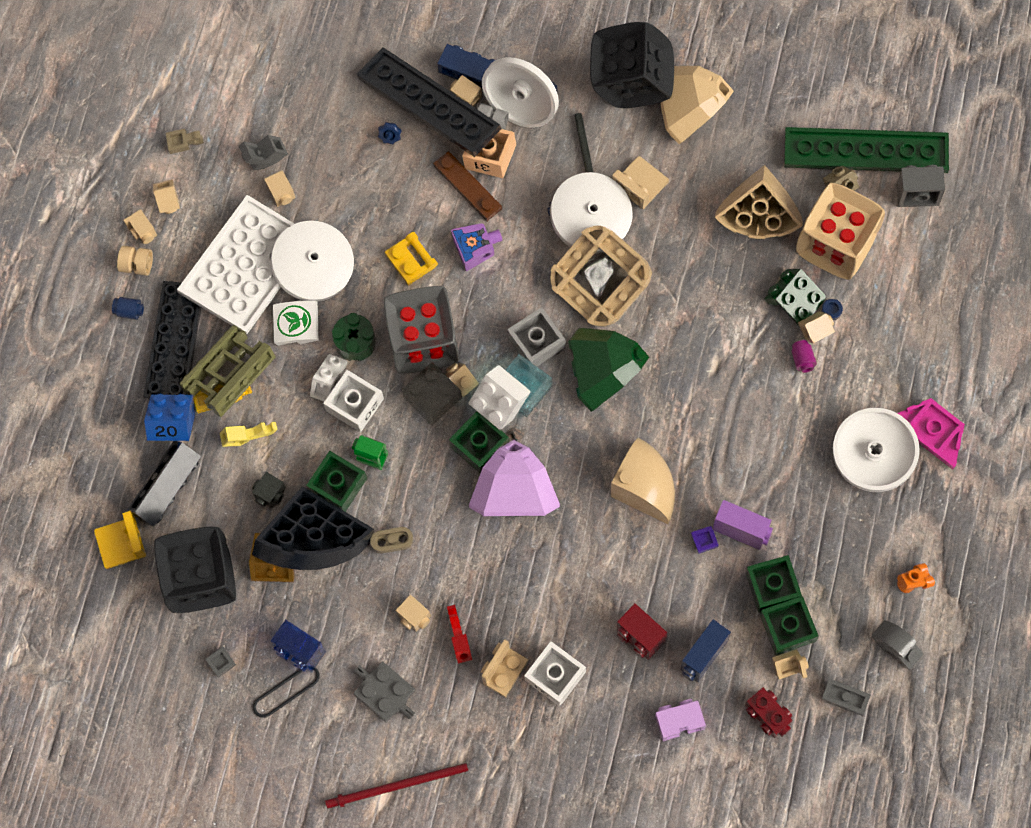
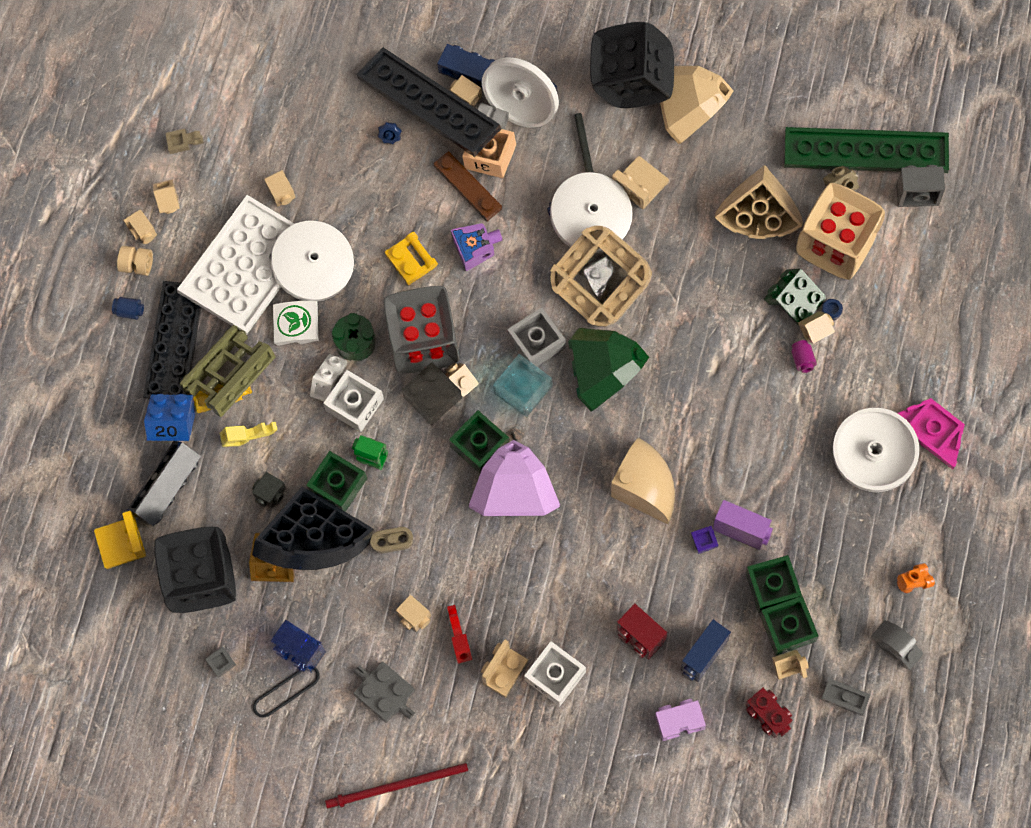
dark grey brick [239,135,288,170] -> none
white brick [468,365,531,430] -> none

